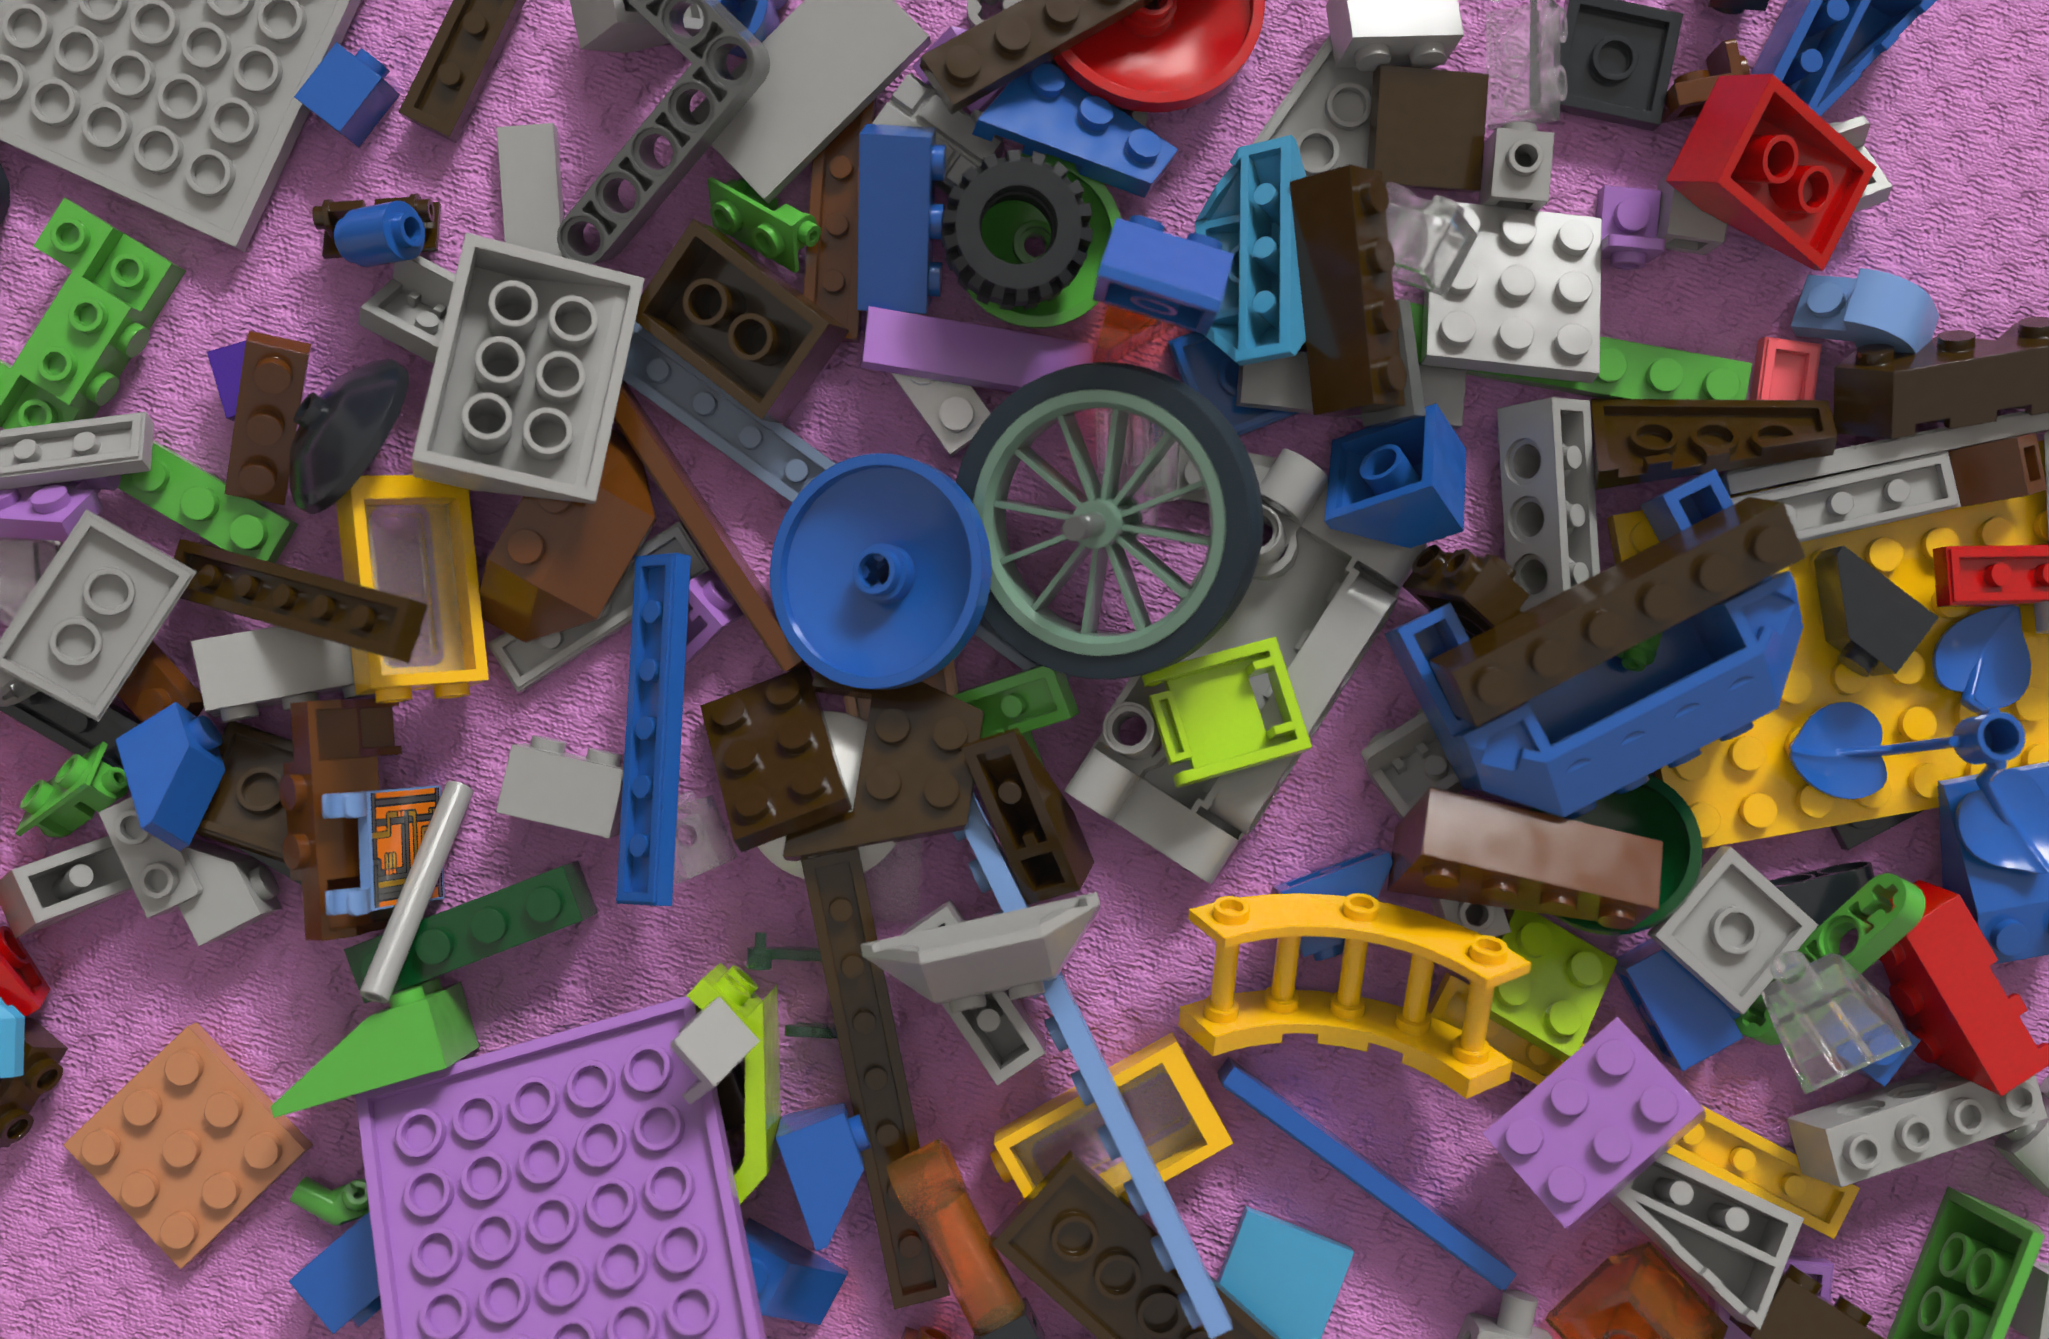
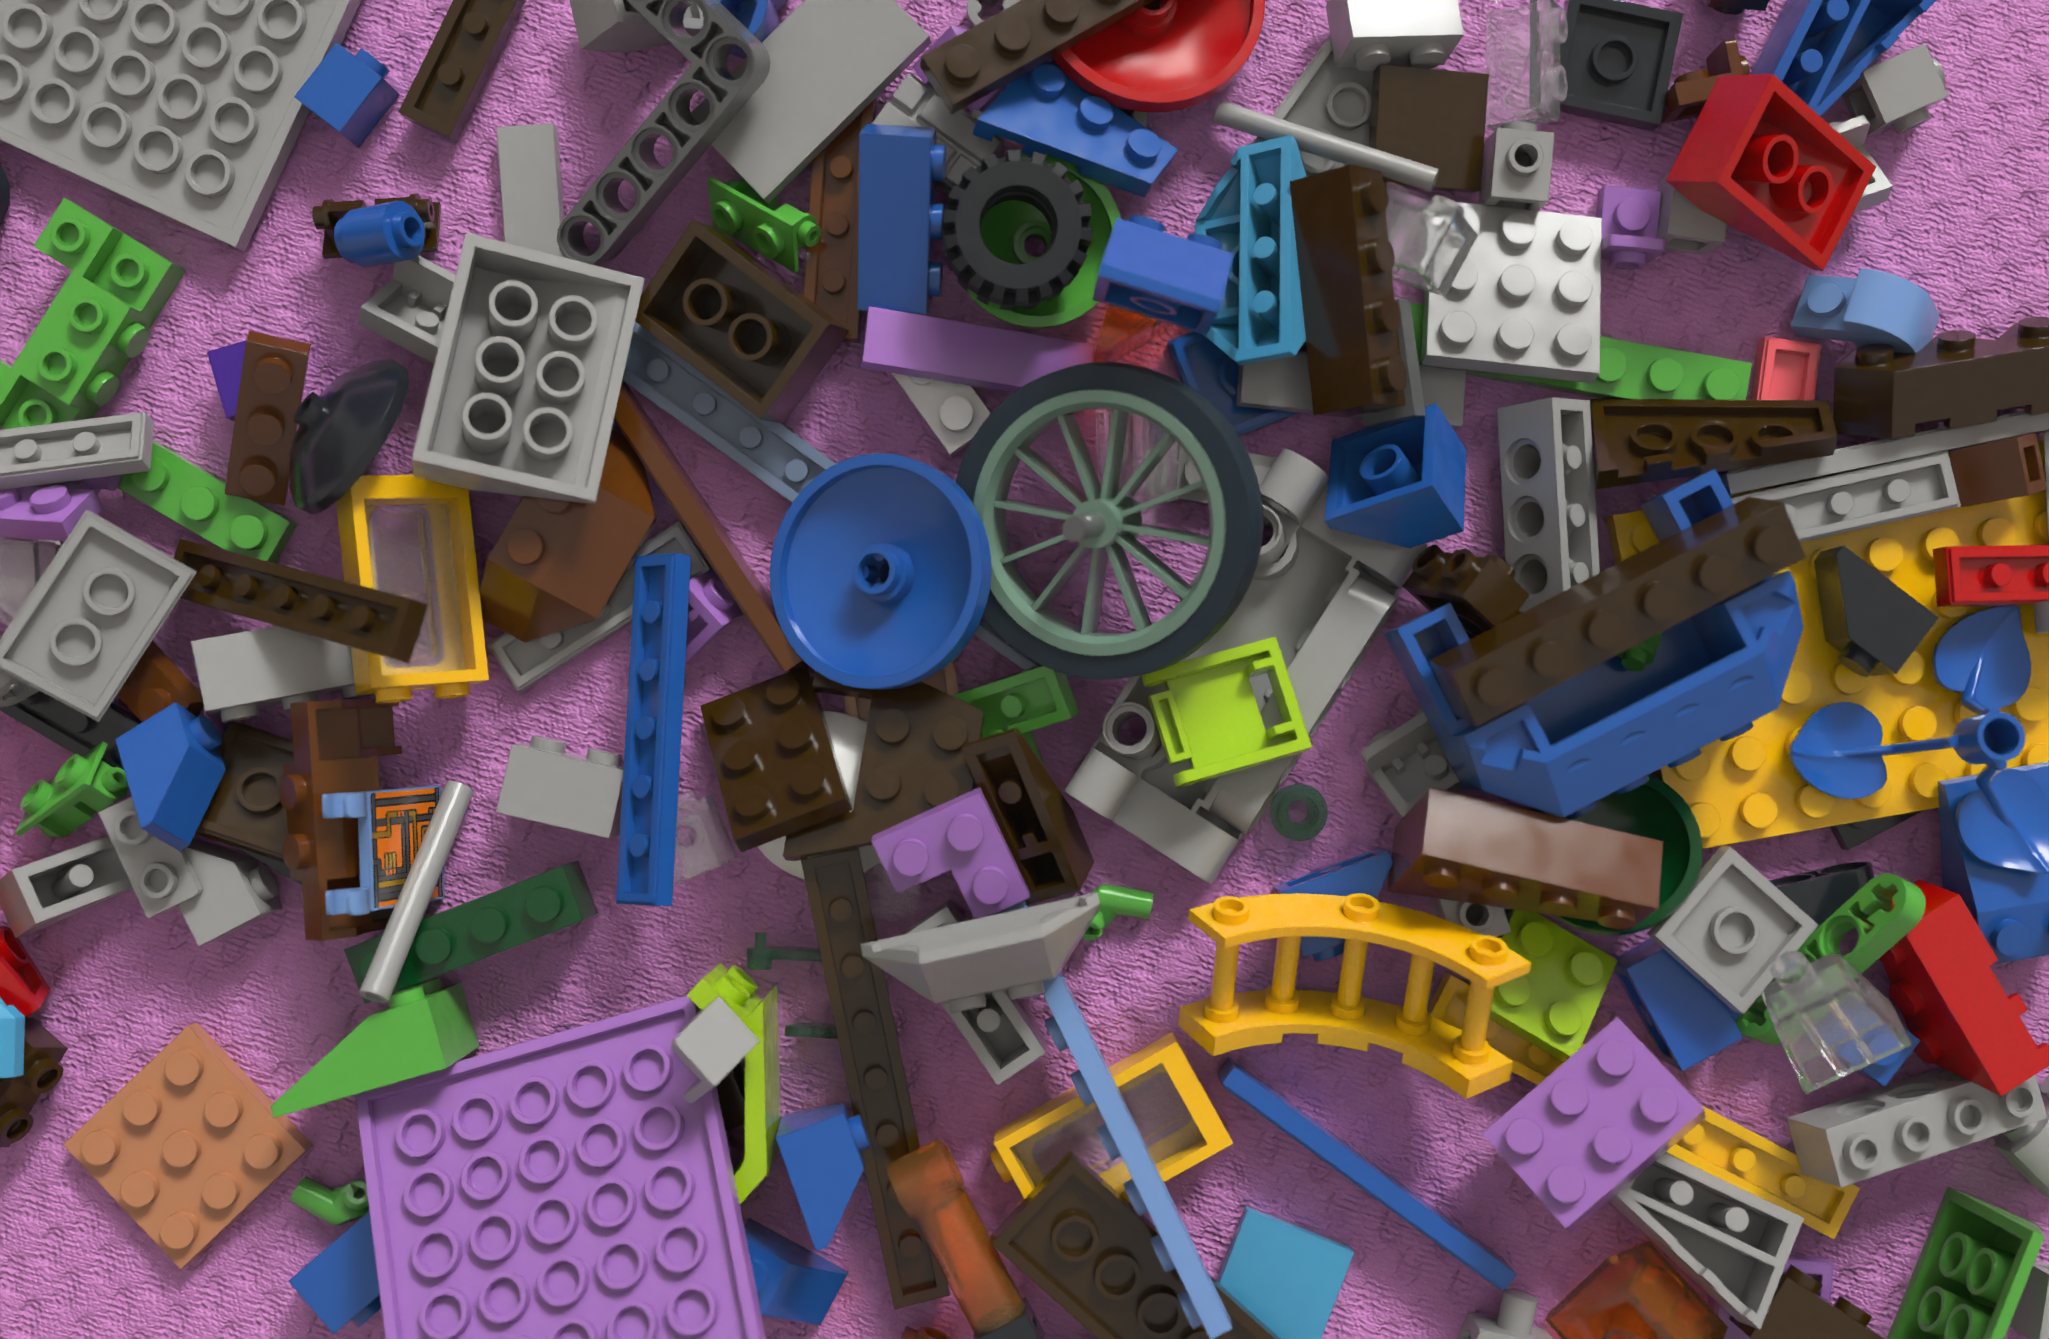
none -> medium lavender plate [871,787,1030,919]
none -> bright green arm [1082,884,1153,941]
none -> light grey bar [1214,100,1439,192]
none -> clear green plate [1270,784,1328,841]
none -> light grey brick [1842,43,1949,137]

